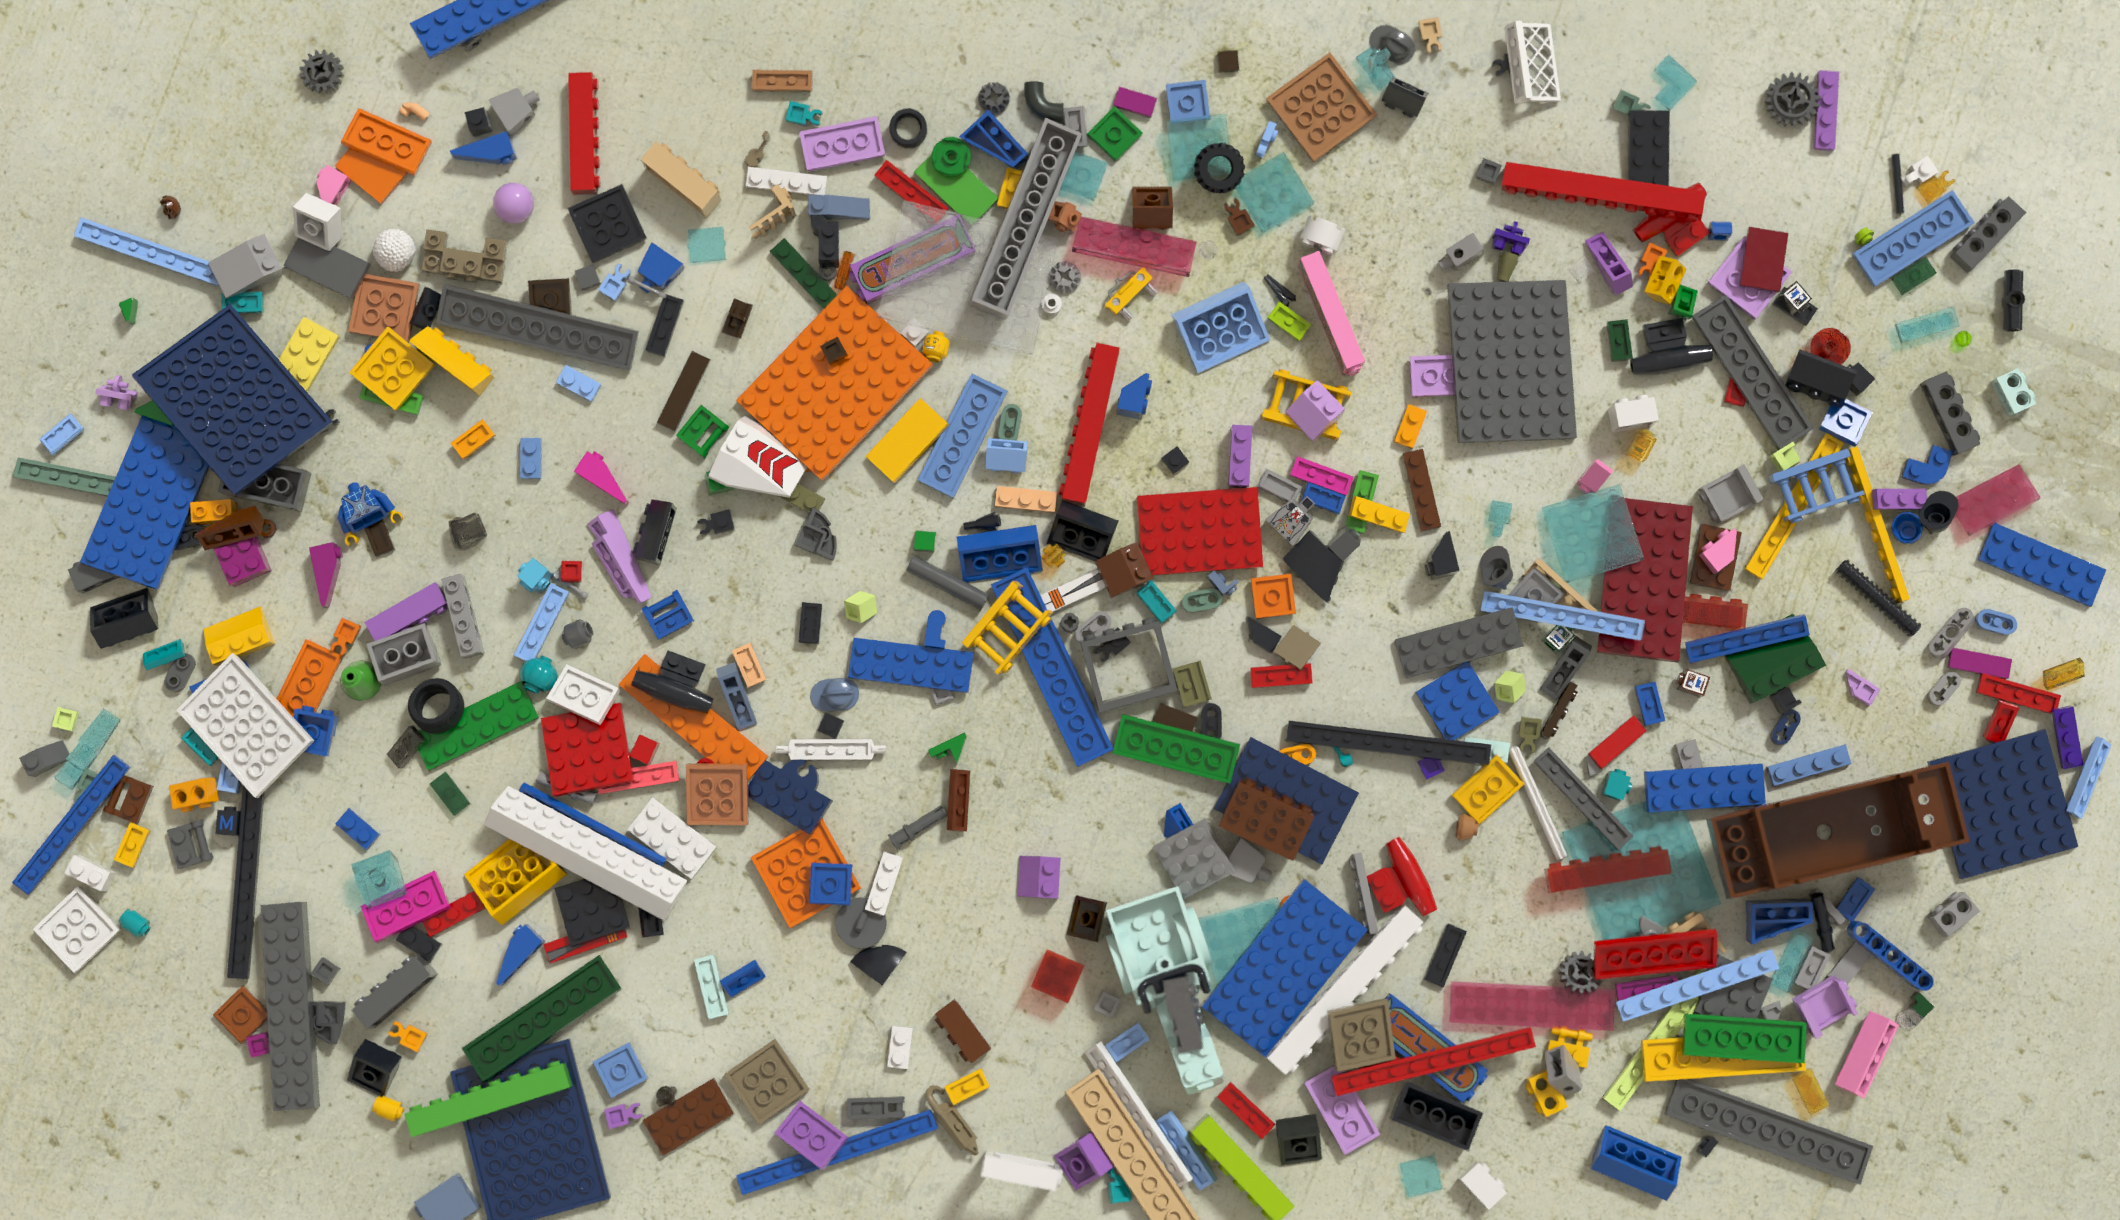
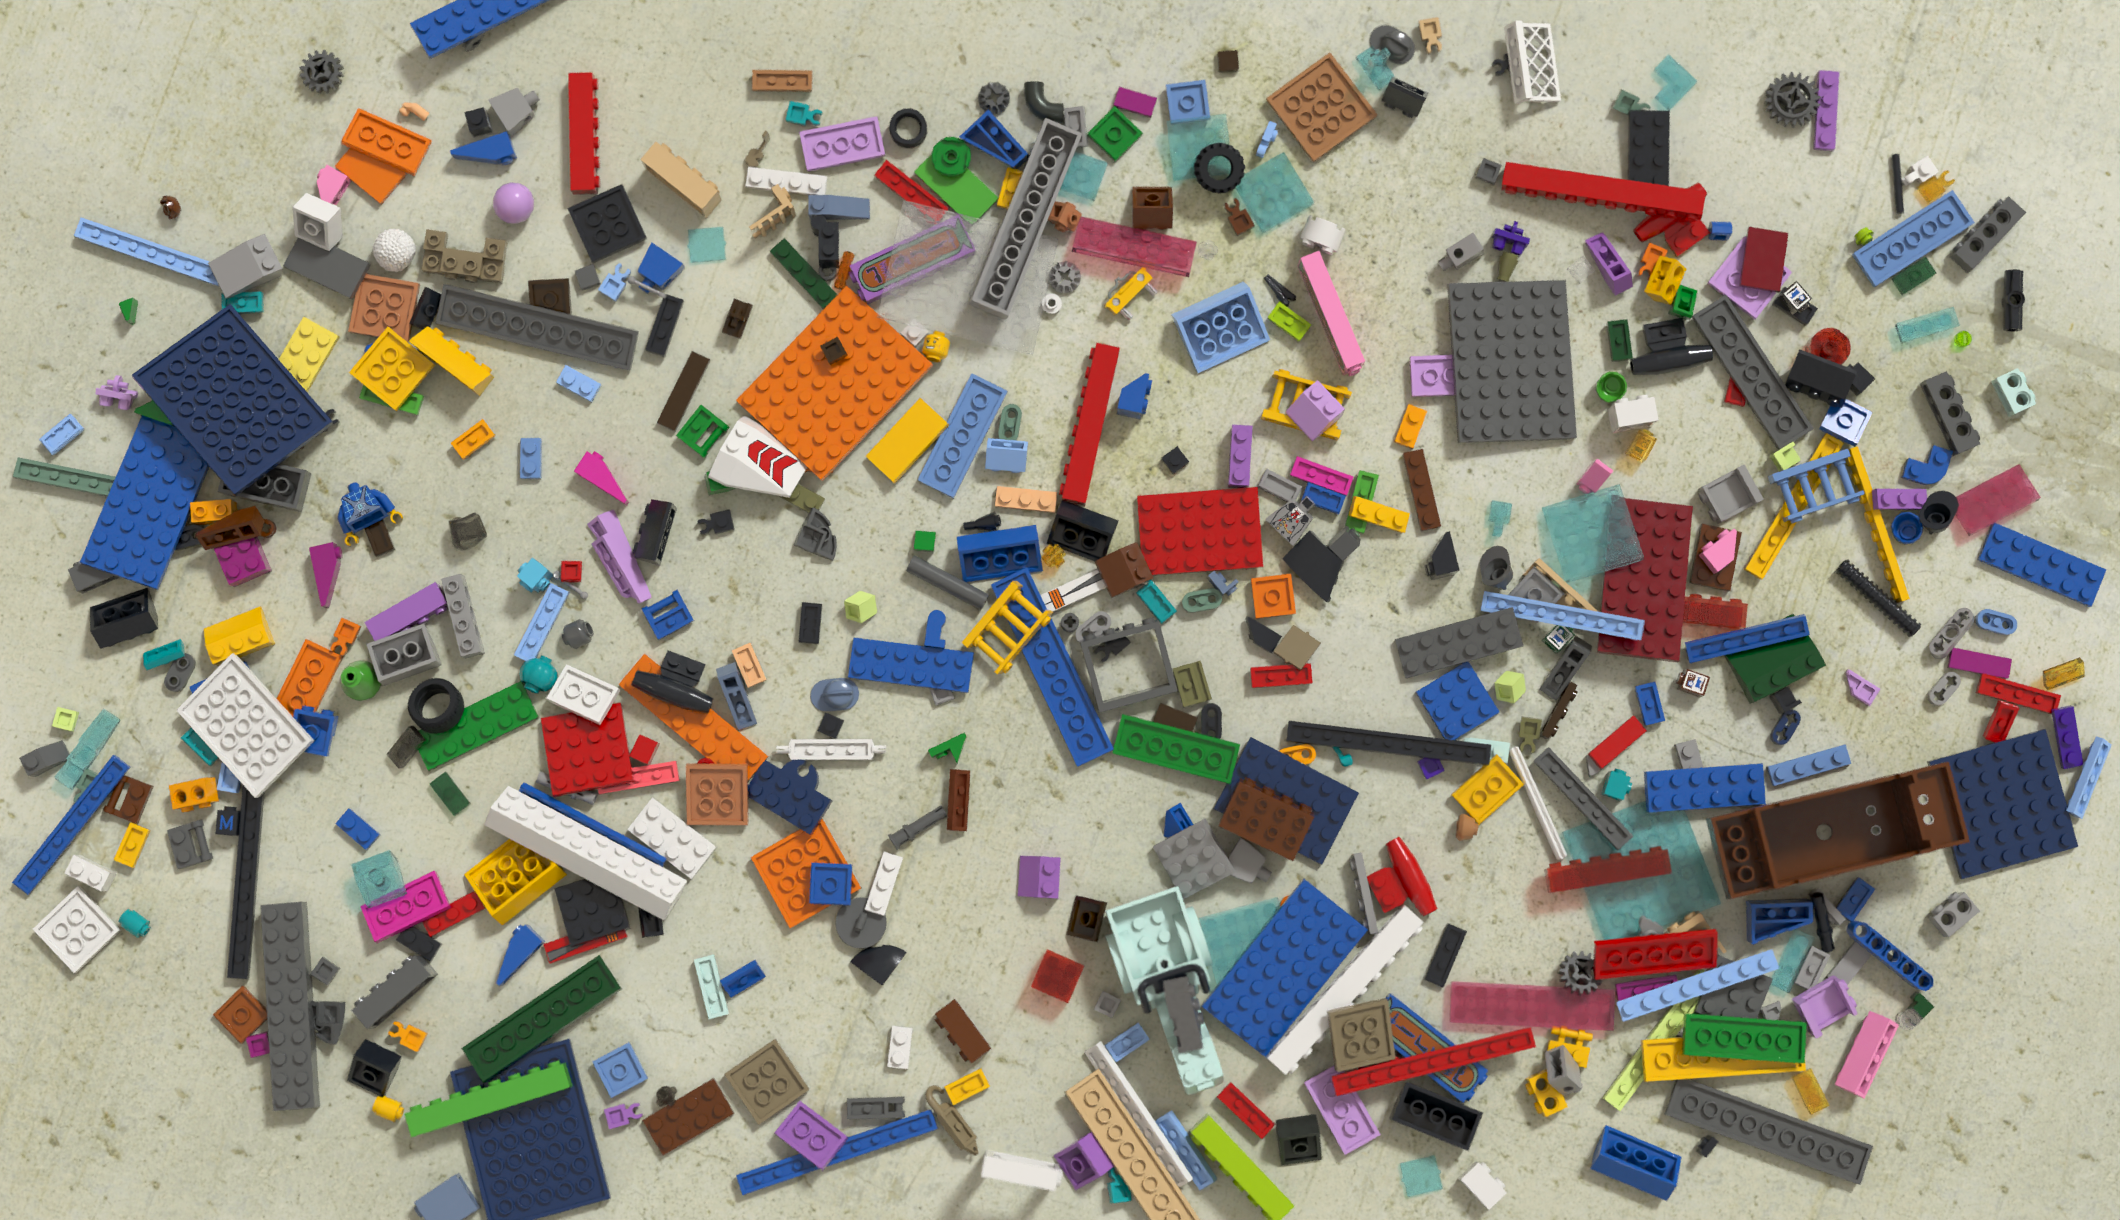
none -> bright green hair [1596,372,1627,403]

